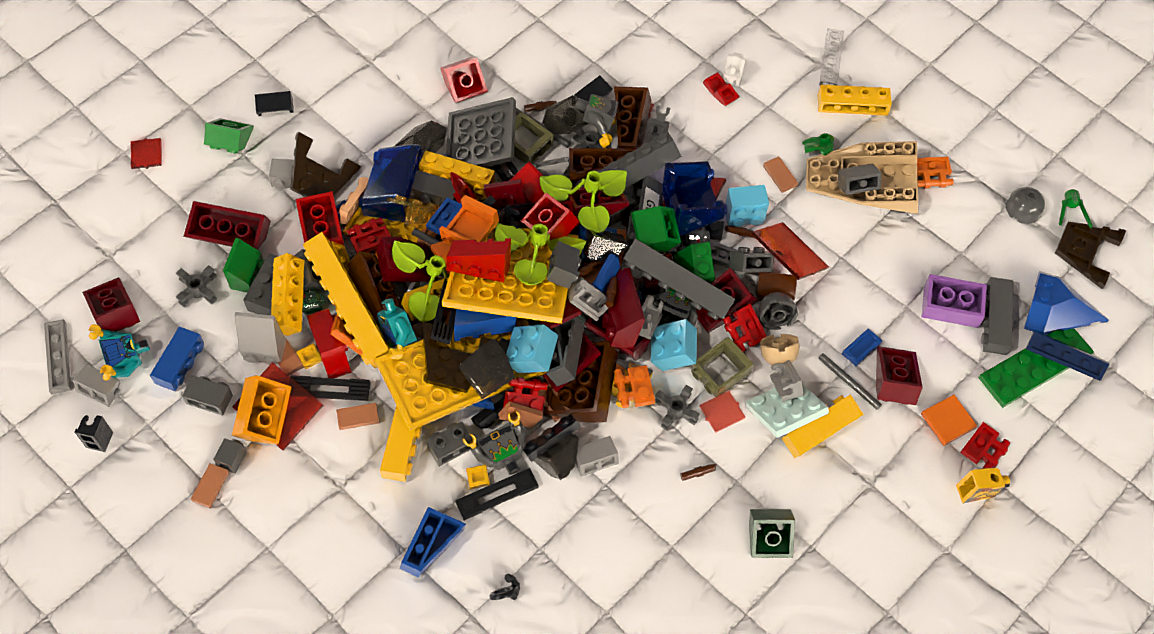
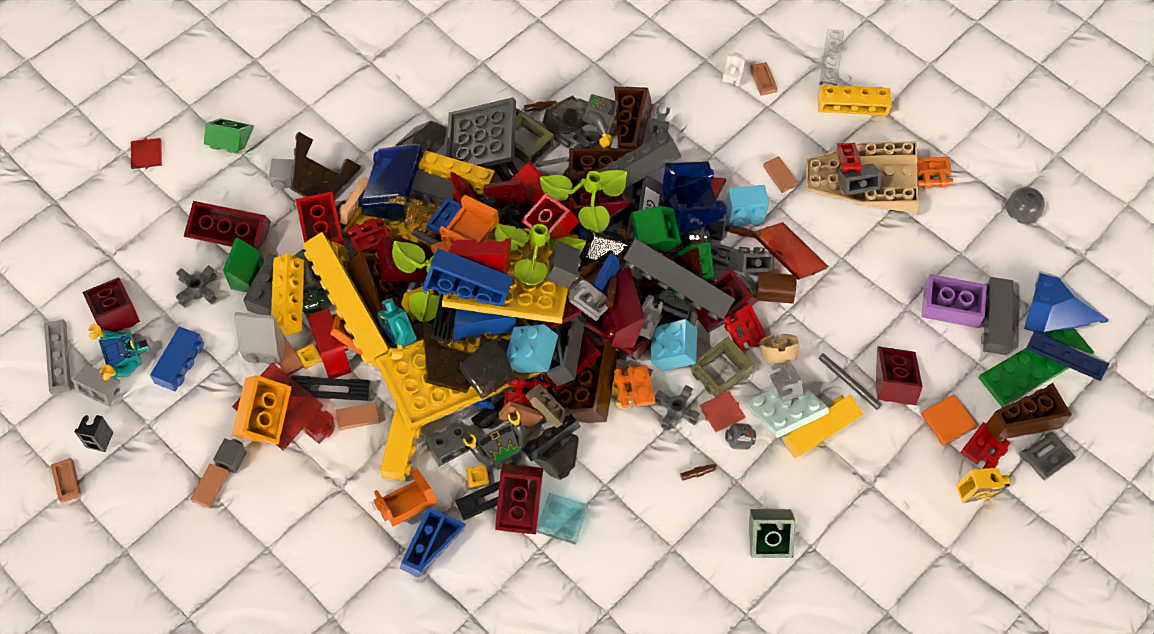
dark grey brick [182,375,233,416] -> none
black hinge [255,91,294,116] -> none
slope [440,57,488,103] -> none
black piece [489,573,520,600] -> none
black hinge [572,75,613,113] -> none
light grey hinge [572,436,619,477] -> none
red slope [702,72,739,106] -> none
dark grey cylinder [758,292,798,330] -> none
green plate [802,133,834,156] -> none
blue tile [842,328,883,366] -> none
dark brown wing [1055,221,1126,289] -> none
green plant [1059,189,1093,228] -> none
none -> nougat tile [51,458,82,503]
none -> clear red brick [302,408,335,444]
none -> orange panel [373,468,438,527]
none -> blue wedge [422,248,513,306]
none -> dark red slope [495,463,544,535]
none -> dark tan bracket [526,384,567,428]
none -> clear light blue plate [536,493,588,545]
none -> clear red piece [674,247,702,278]
none -> dark grey head [725,423,756,450]
none -> nougat tile [750,62,778,96]
none -> red plate [837,143,861,173]
none -> reddish brown wedge [986,383,1072,441]
none -> dark grey plate [1020,431,1076,481]

